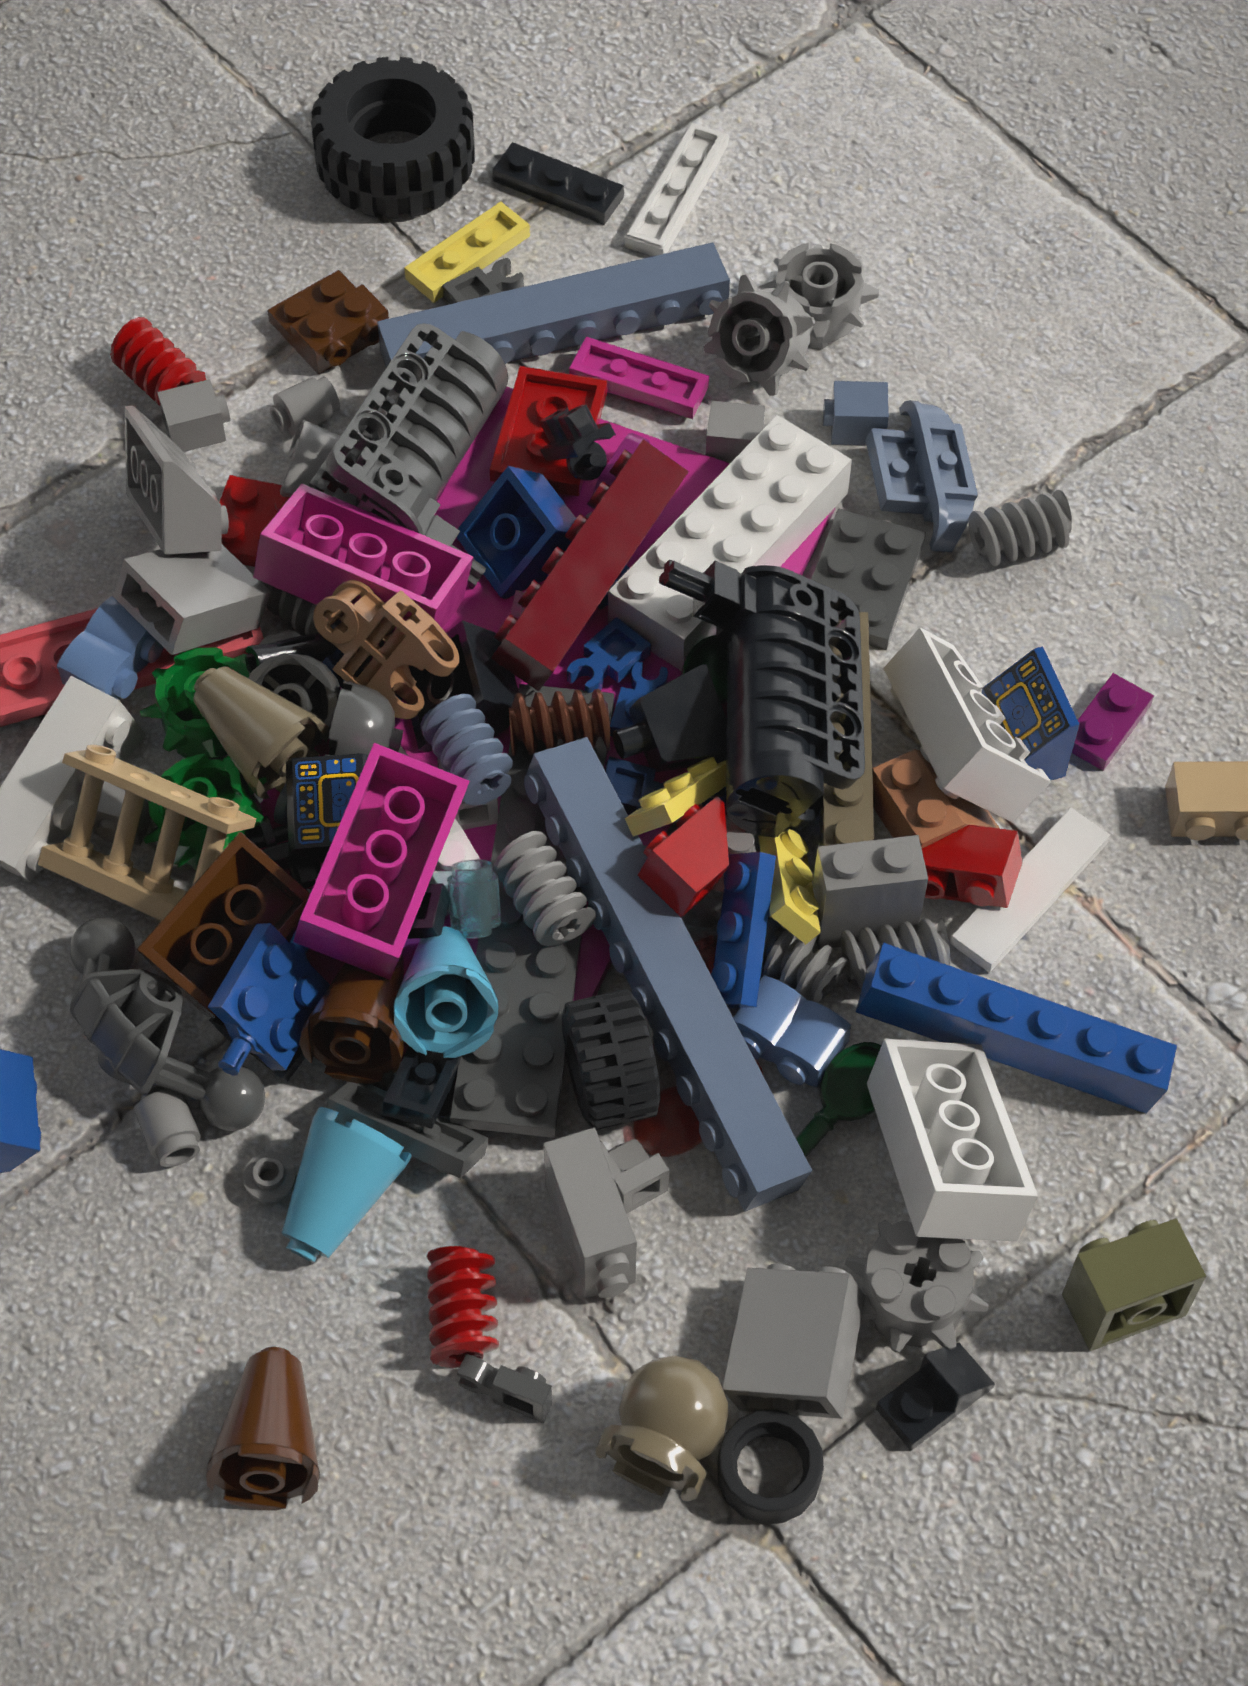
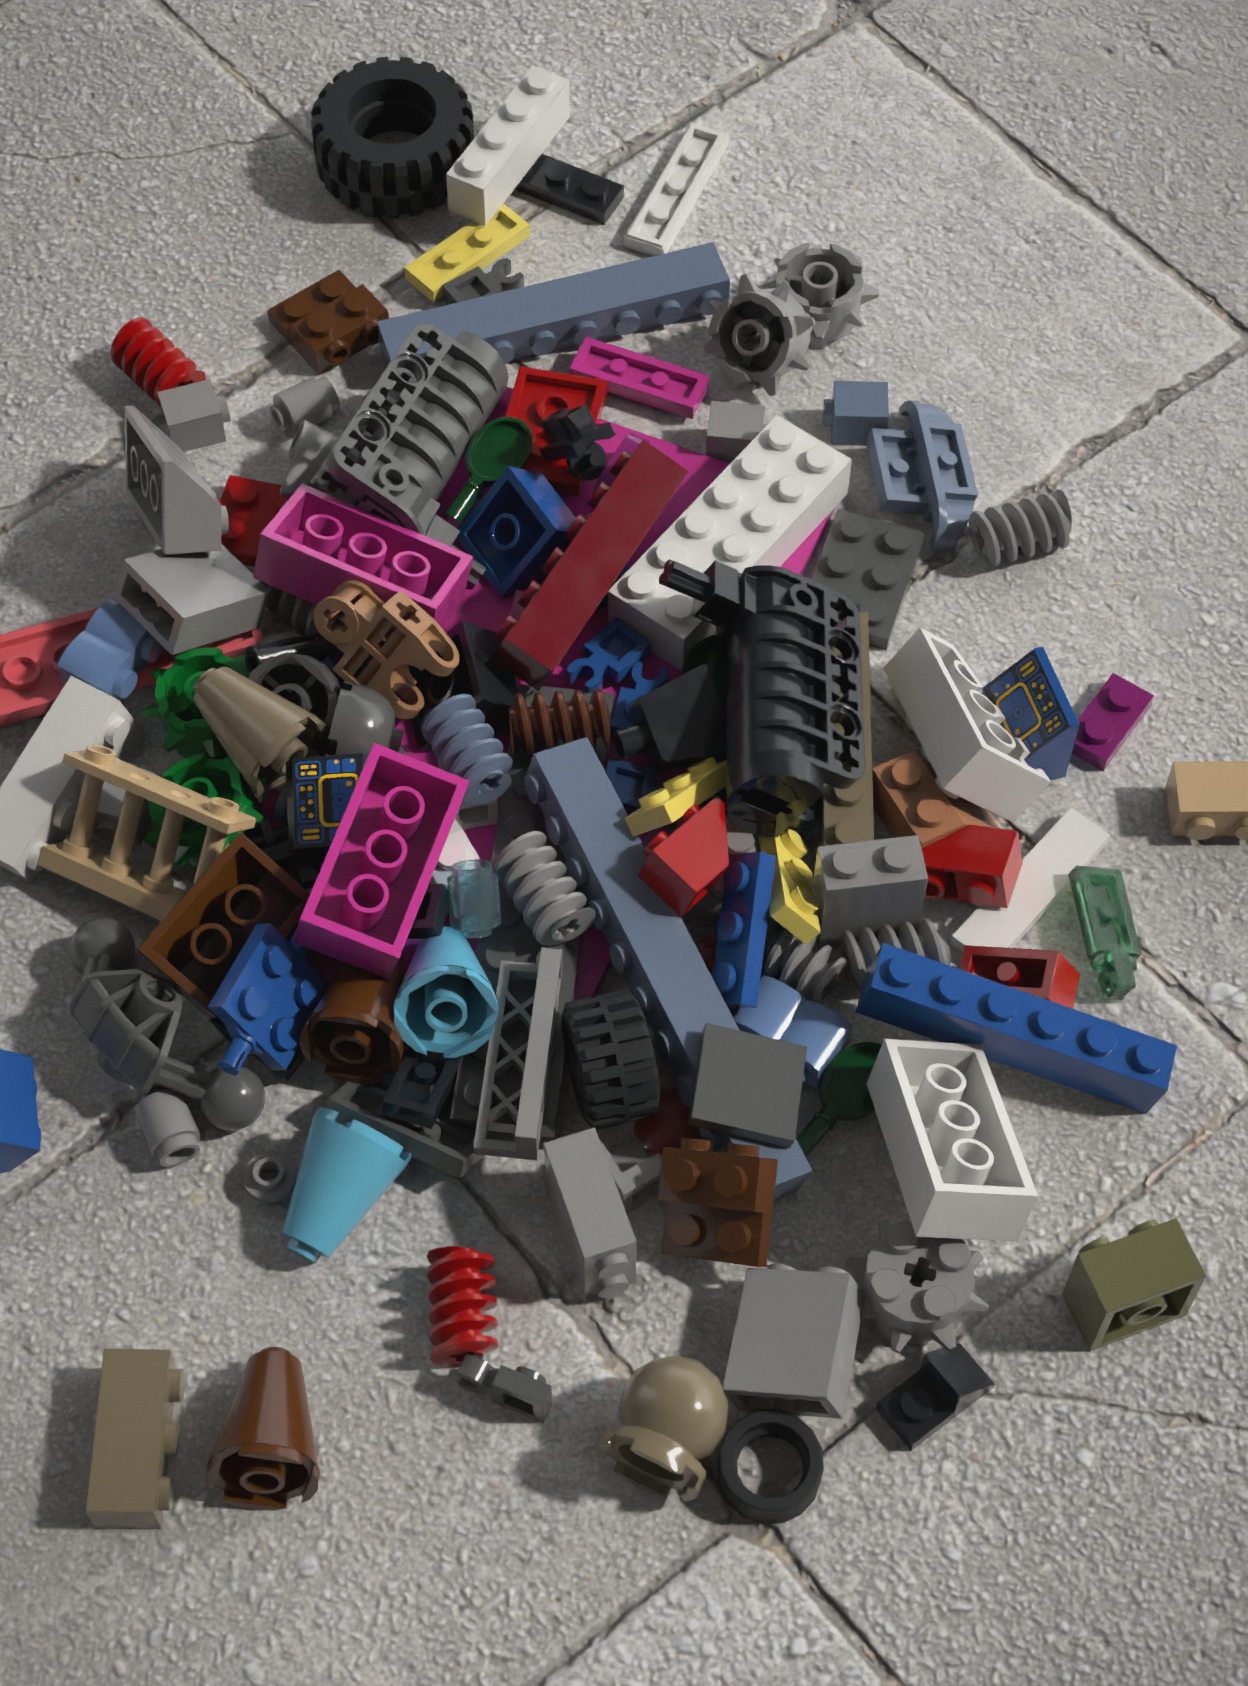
none -> dark tan brick [86,1349,185,1529]
none -> dark green piece [443,417,532,526]
none -> white brick [446,65,570,227]
none -> light grey fence [473,947,562,1161]
none -> reddish brown plate [657,1137,778,1267]
none -> dark grey tile [687,1023,807,1148]
none -> red slope [960,945,1080,1009]
none -> clear green hinge [1068,865,1141,1001]

